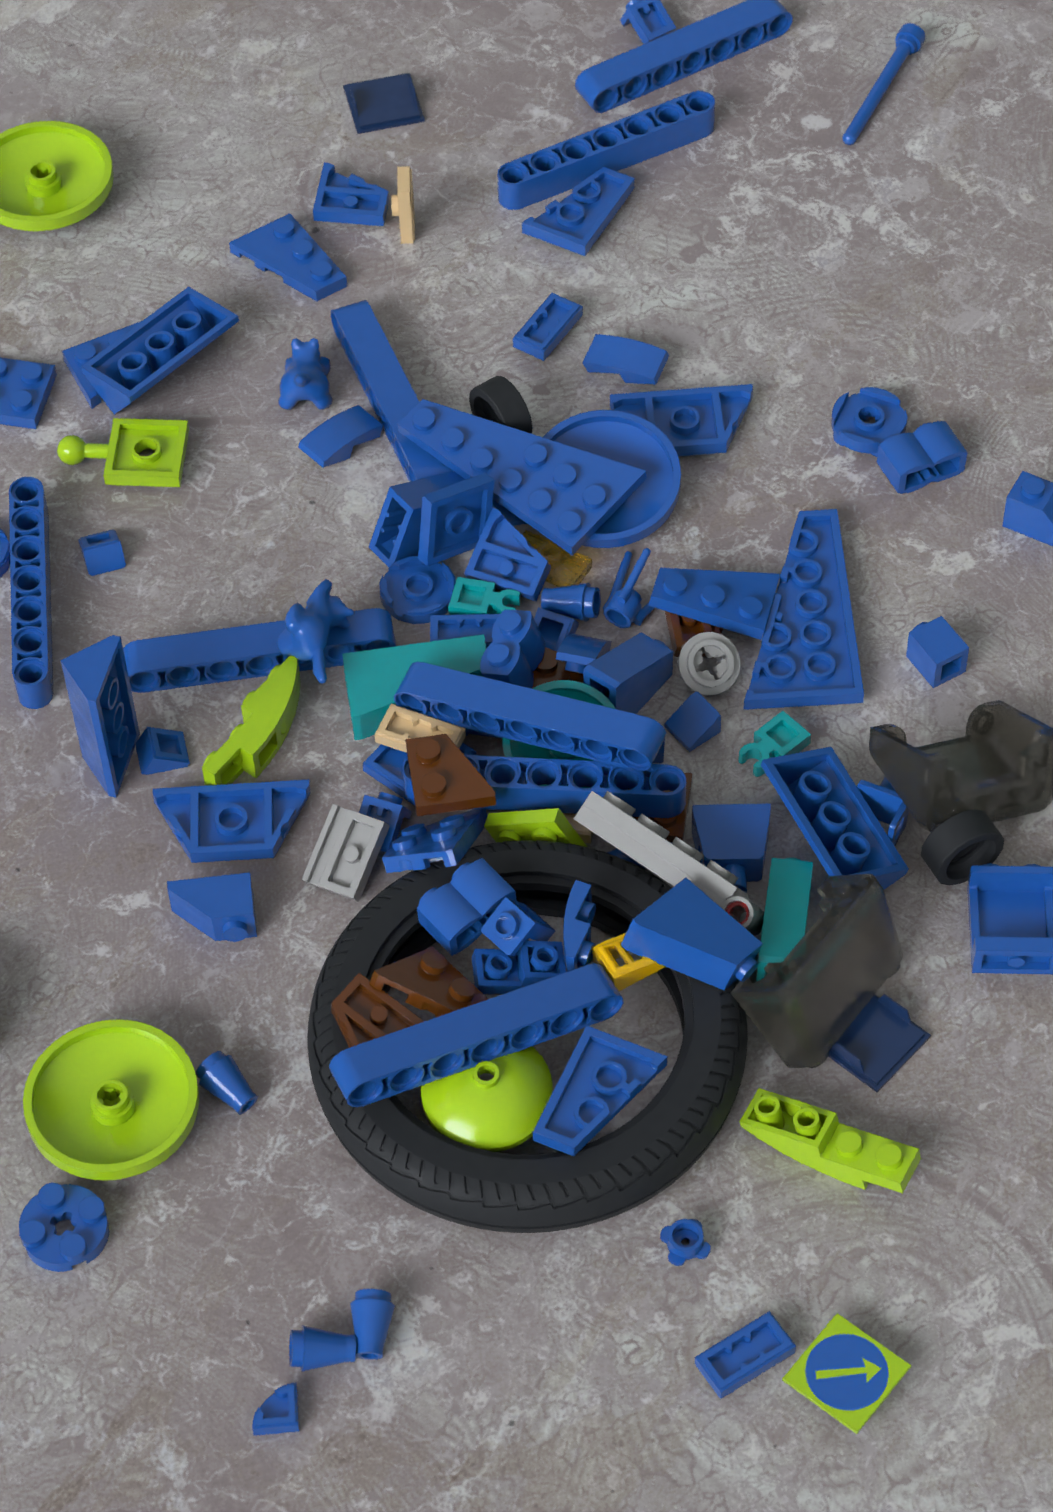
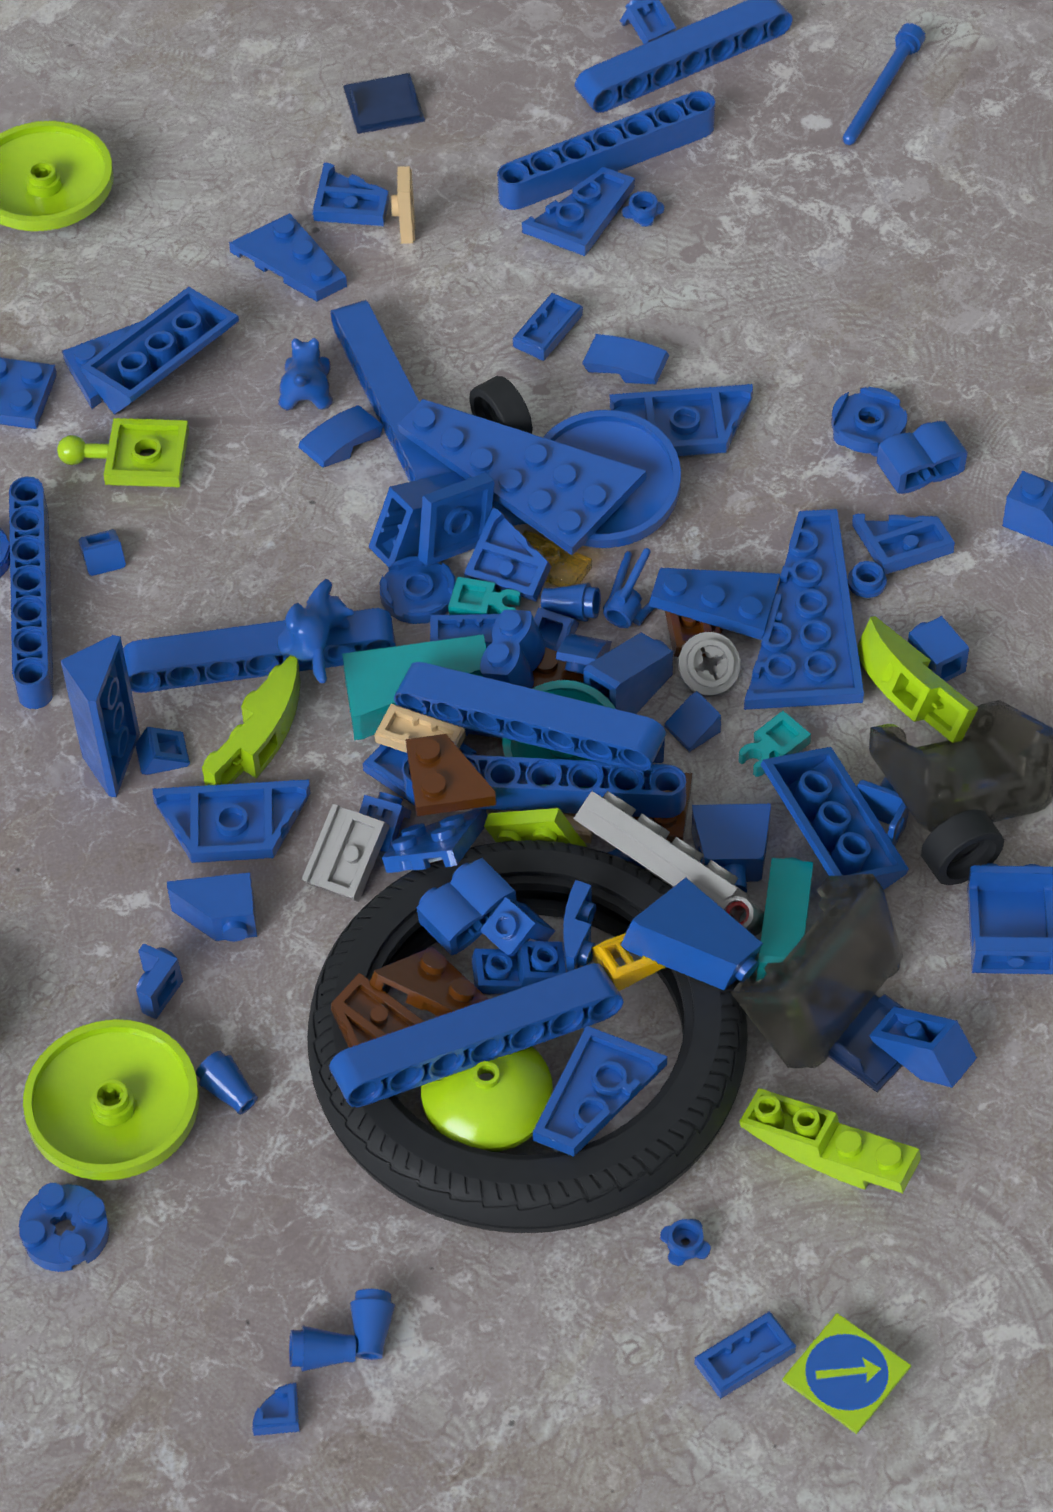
none -> blue bracket [136,943,183,1019]
none -> blue plate [622,191,664,227]
none -> blue plate [848,561,887,598]
none -> blue wing [852,513,955,575]
none -> lime slope [857,616,978,743]
none -> blue slope [869,1006,977,1088]

